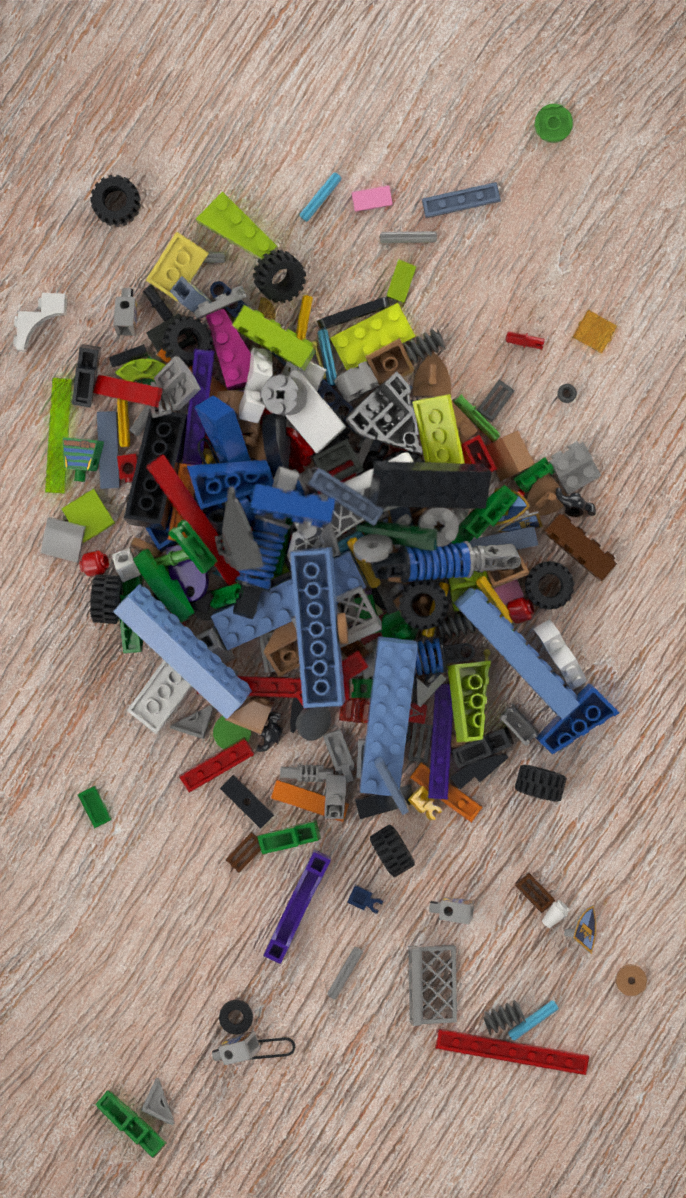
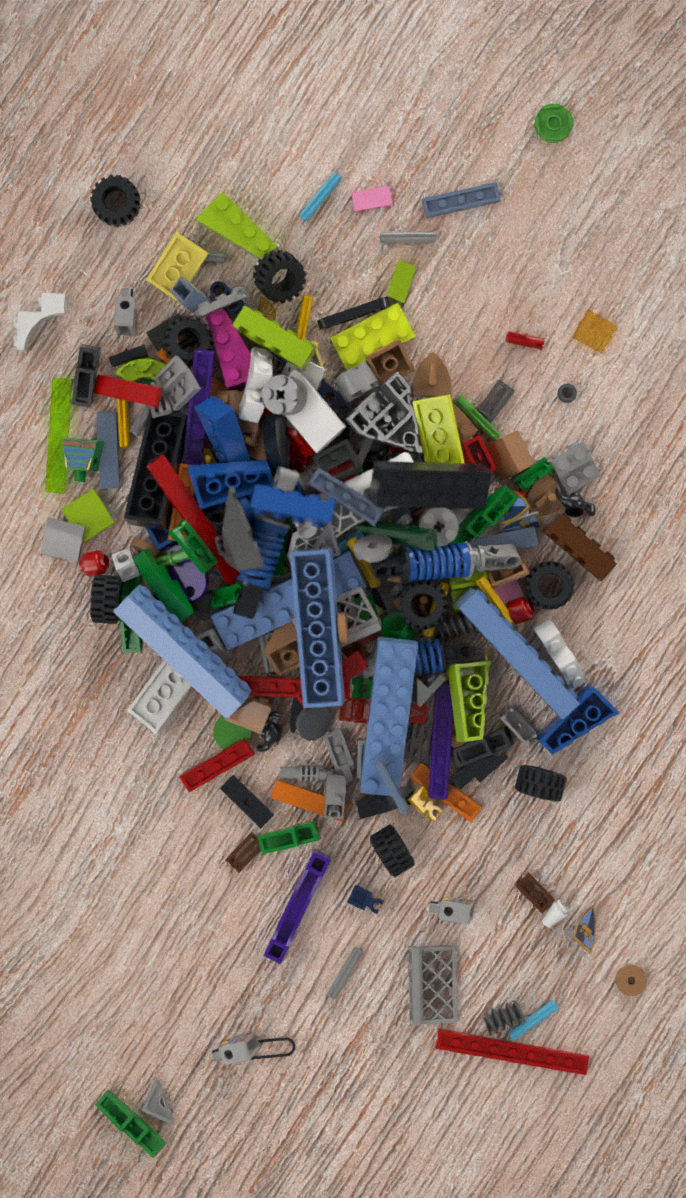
green tile [77,786,112,829] -> none
red brick [117,453,138,483] -> none
black axle [143,285,173,321] -> none
light grey tile [170,705,214,739] -> none
black tyre [219,1000,253,1035] -> none
medium azure axle [317,329,337,386] -> none
dark grey piece [403,329,446,363] -> none

